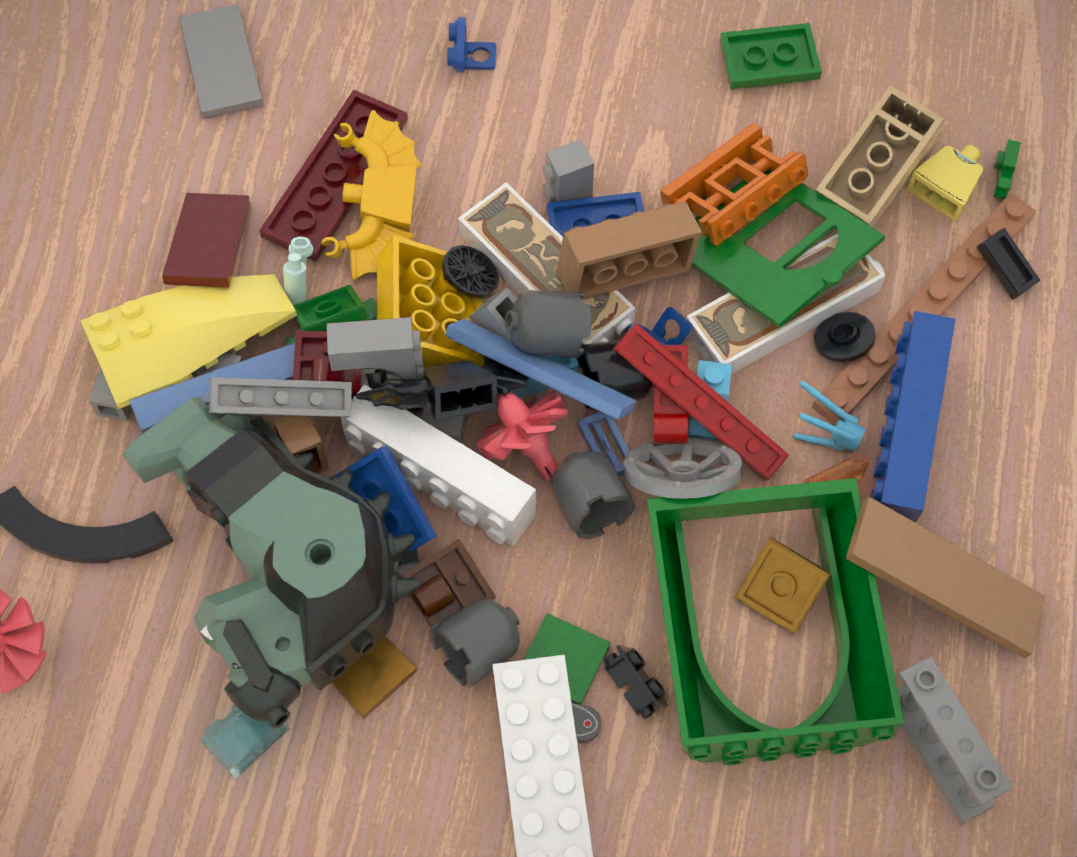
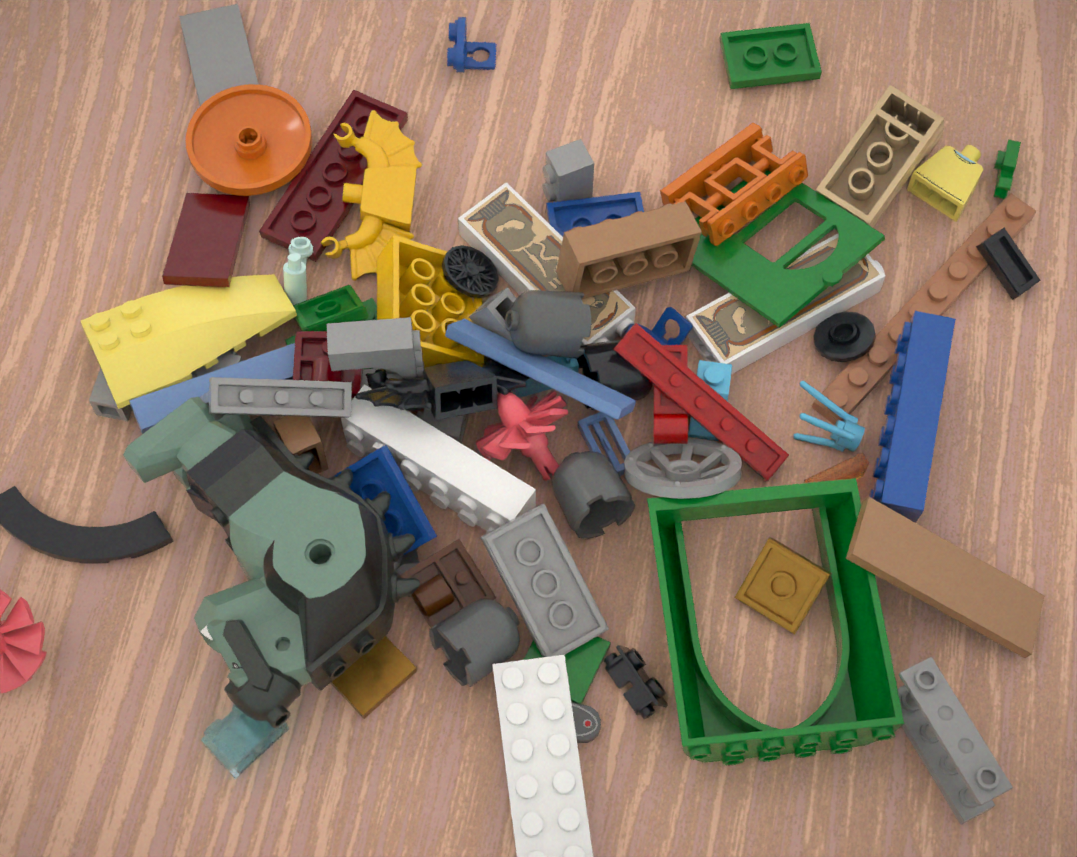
none -> orange dish [185,84,312,196]
none -> light grey tile [480,504,609,657]

